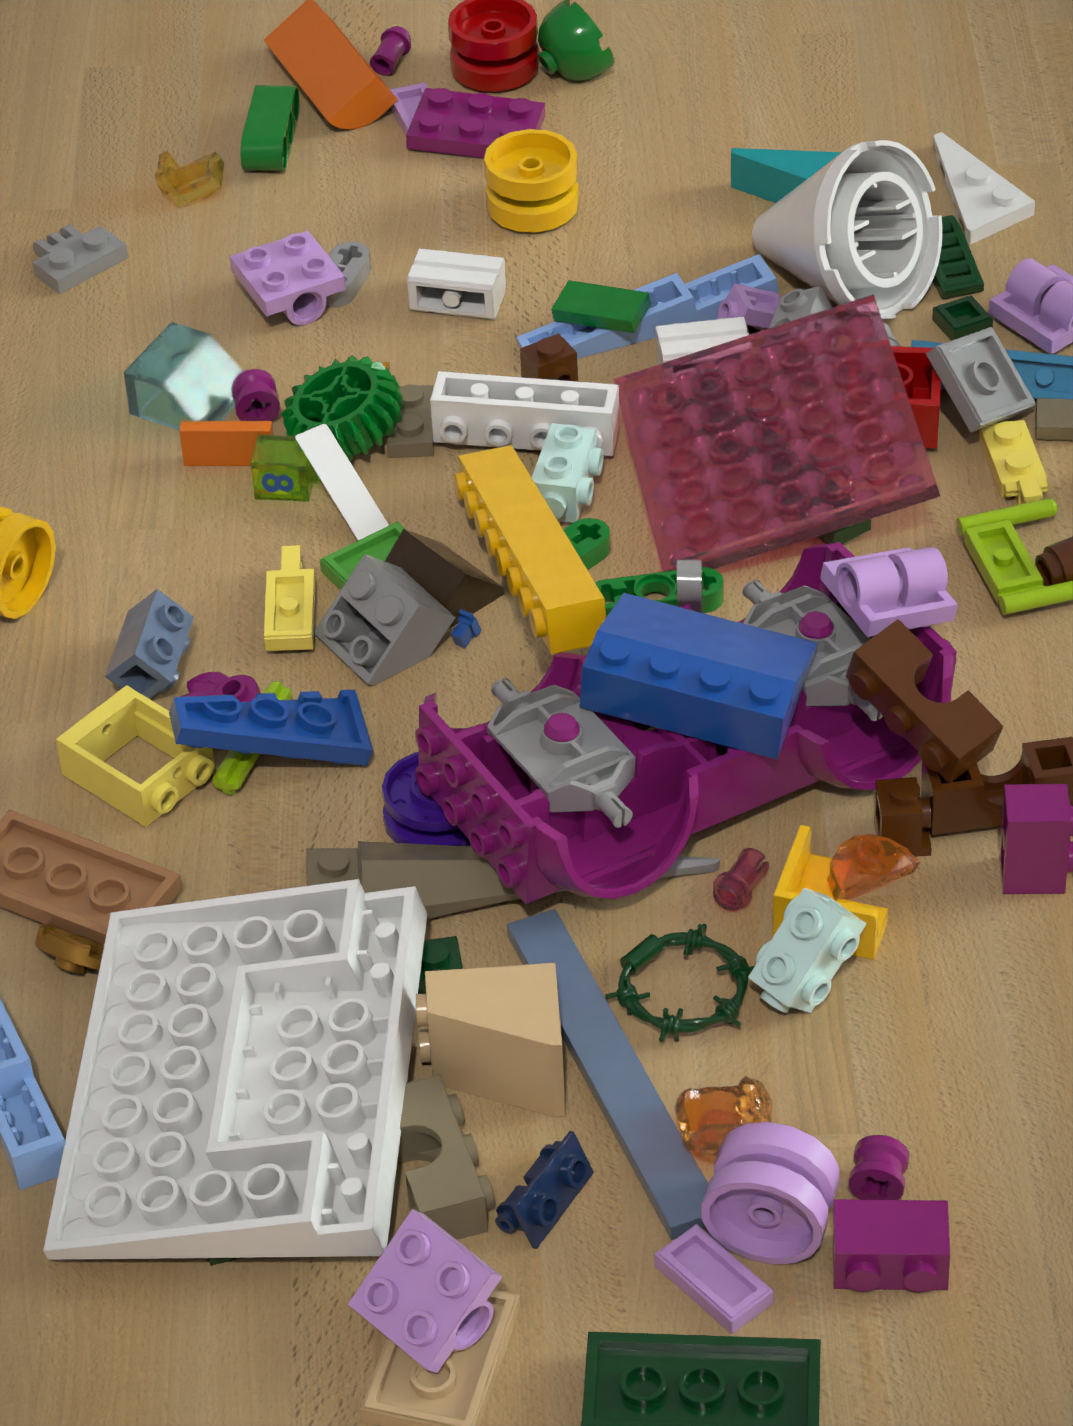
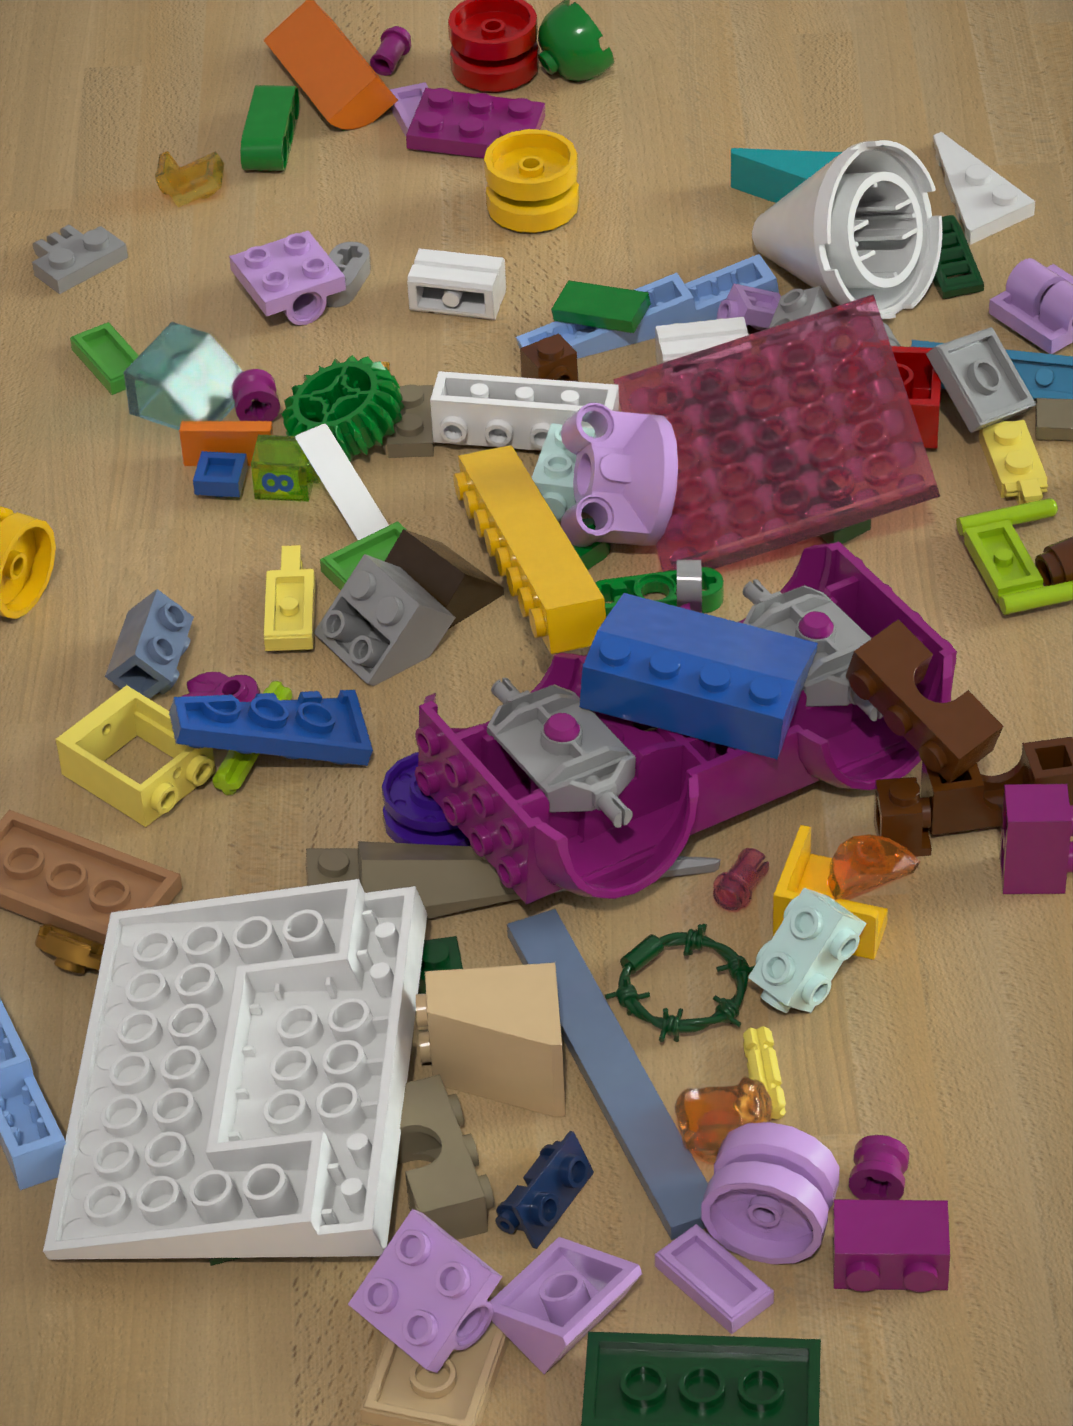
blue piece [451,609,481,649] -> none
lavender plate [820,547,958,637] -> none
dark green tile [932,295,993,341] -> none
none -> bright green tile [70,322,151,395]
none -> blue plate [193,451,248,497]
none -> lavender slope [489,1237,642,1374]
none -> lavender piece [561,403,678,547]
none -> light yellow axle [743,1026,786,1121]

